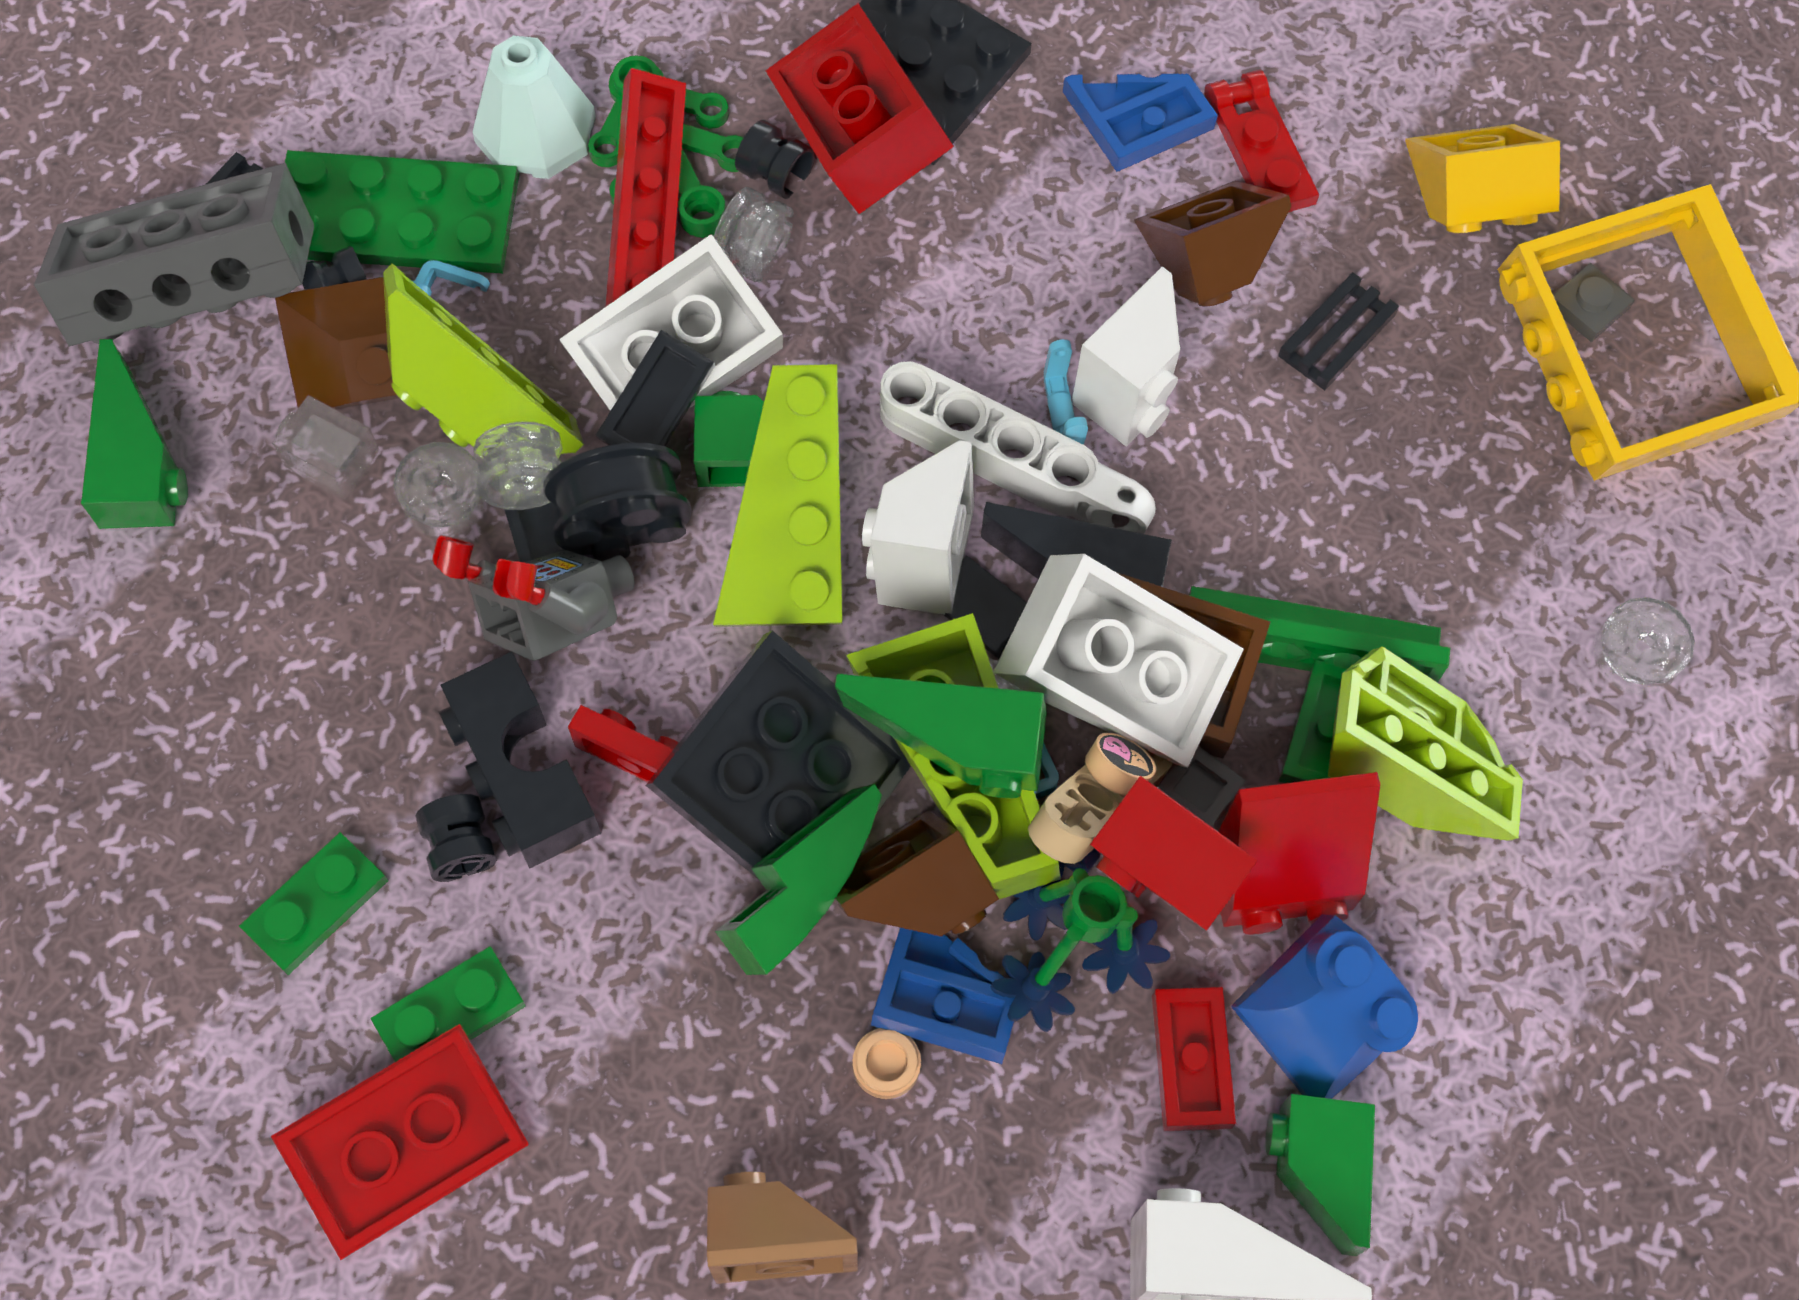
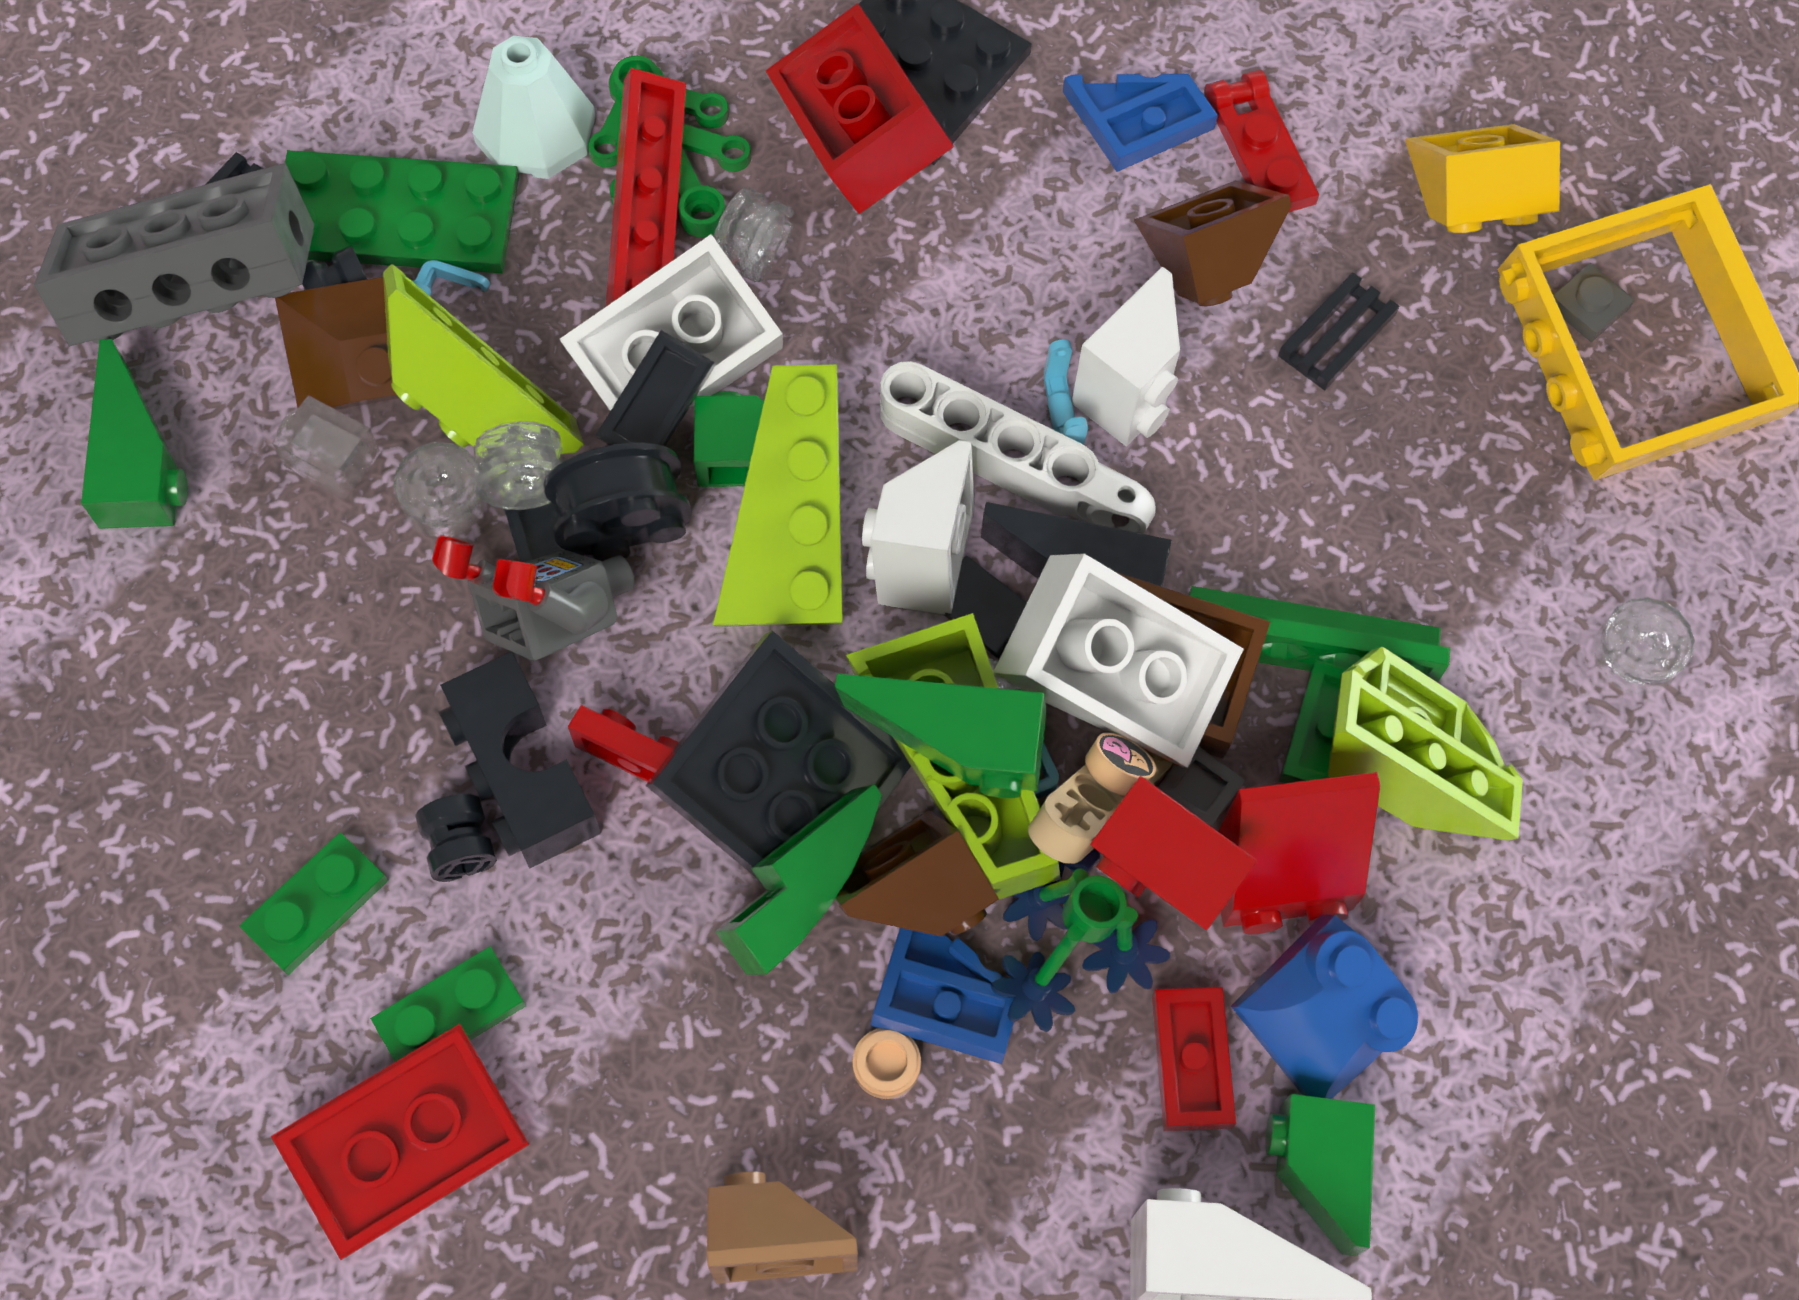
black wheel [735,119,815,199] -> none

